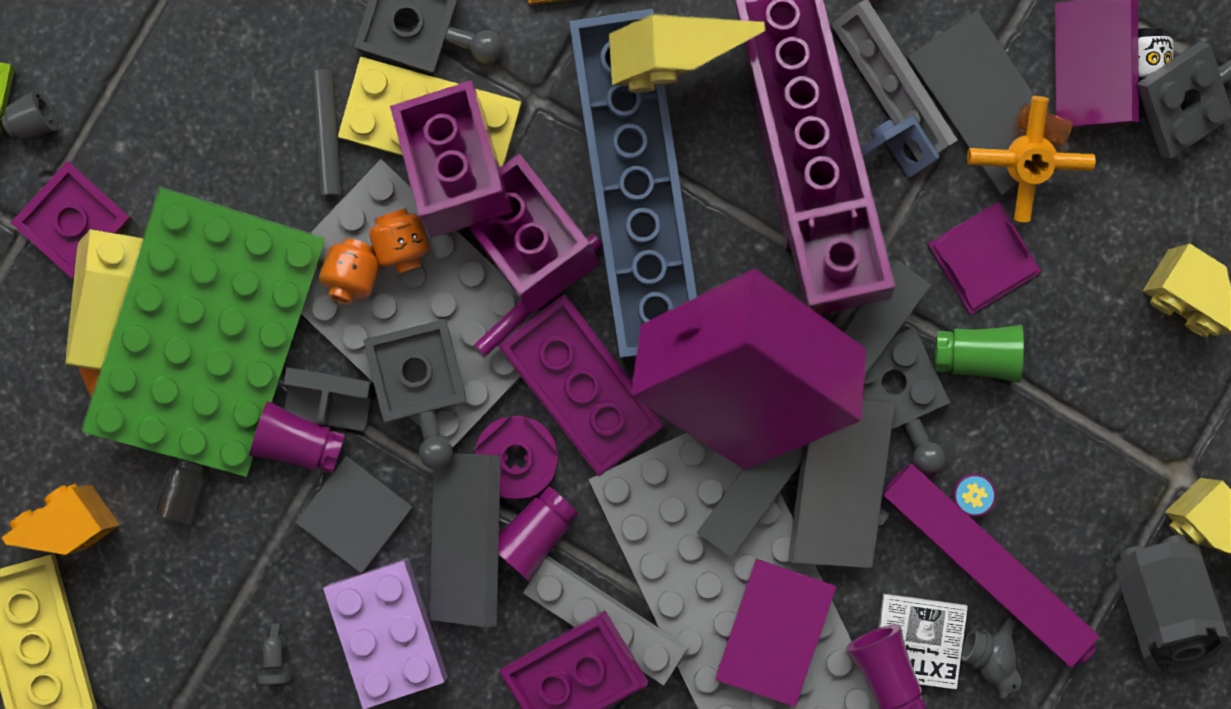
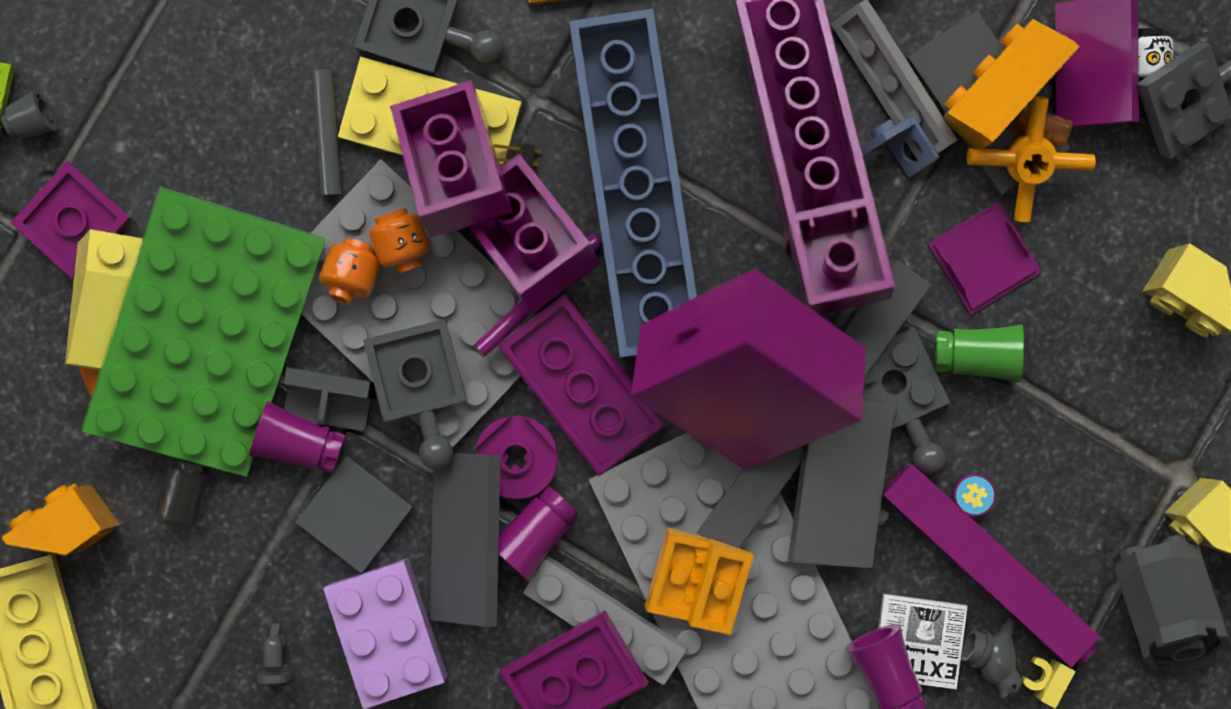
light yellow slope [609,15,765,93] -> none
magenta tile [715,558,837,707] -> none
none -> clear smoke piece [494,143,541,169]
none -> light orange slope [645,528,754,635]
none -> light orange slope [943,19,1080,149]
none -> light yellow tile [1021,657,1076,709]

